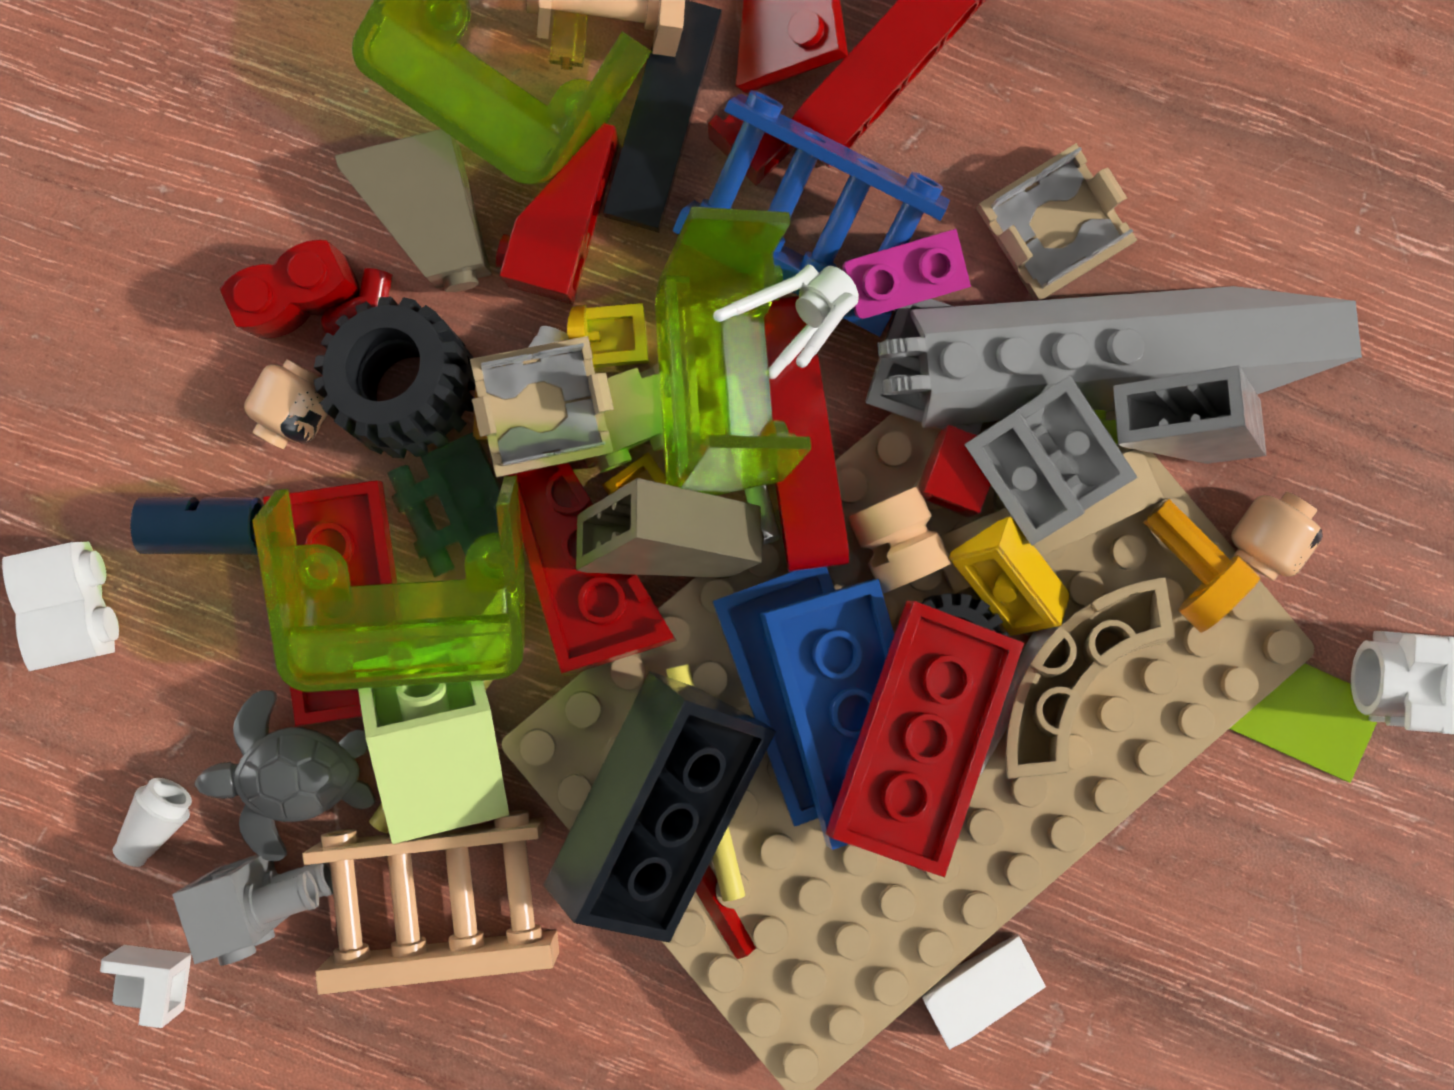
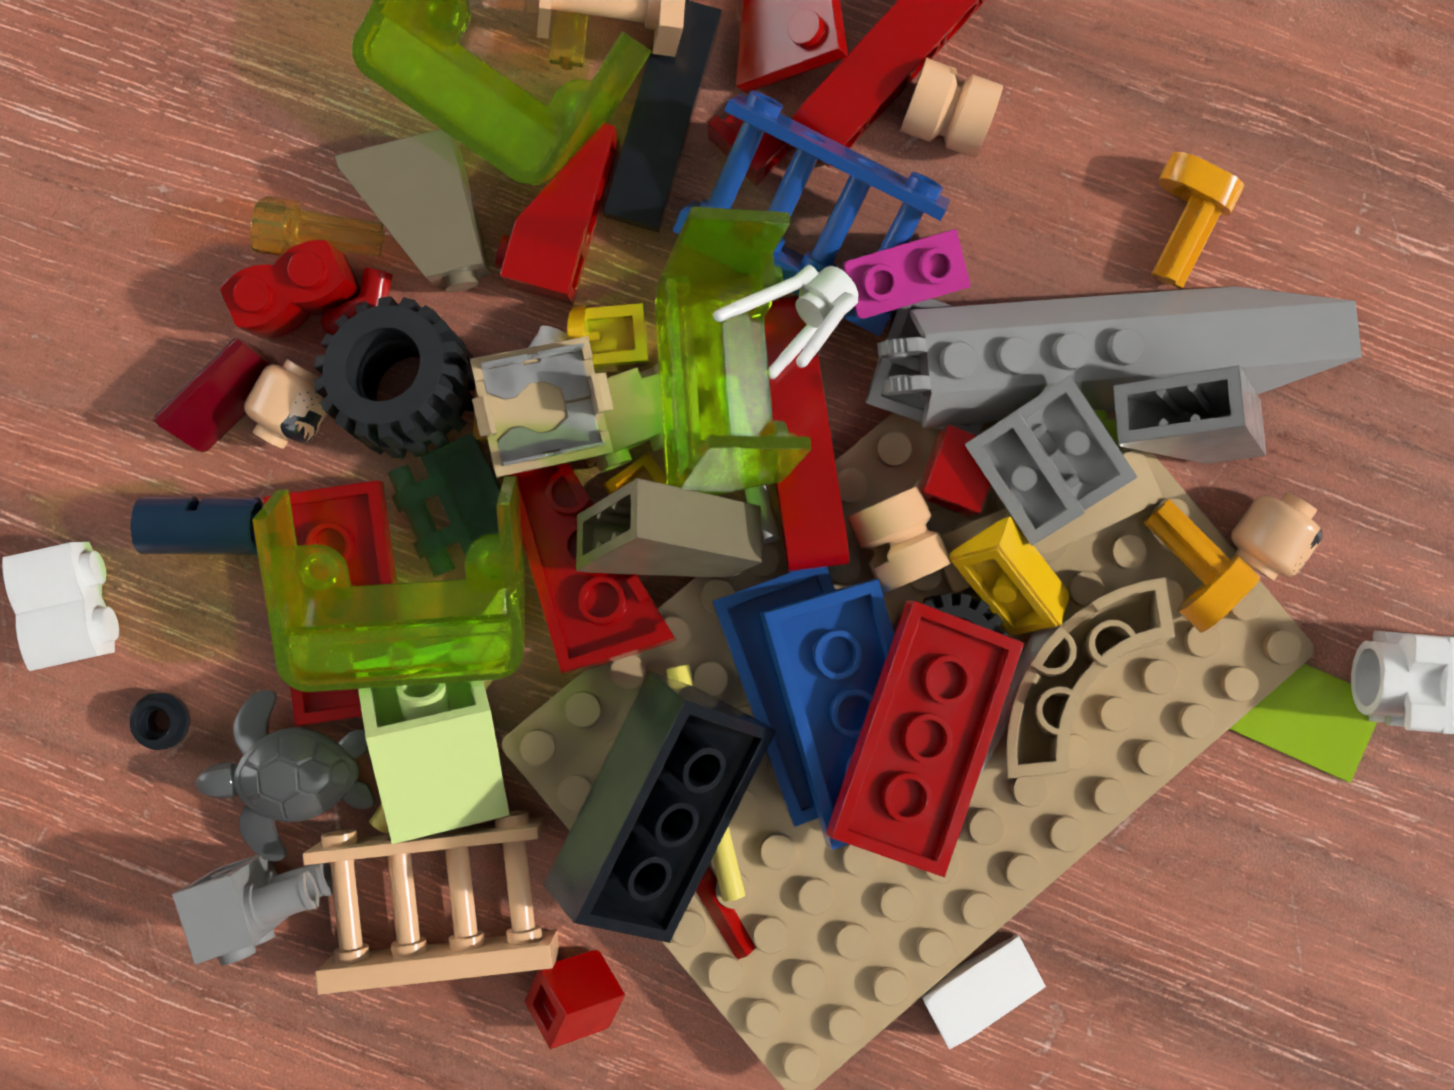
white panel [100,945,191,1028] -> none
white cone [113,778,192,867] -> none
piece [976,143,1137,301] -> none
none -> black plate [130,692,190,750]
none -> dark red slope [153,338,273,452]
none -> clear yellow piece [250,196,385,257]
none -> red panel [524,950,625,1050]
none -> light nougat wheel [900,58,1003,158]
none -> light orange piece [1151,152,1245,289]

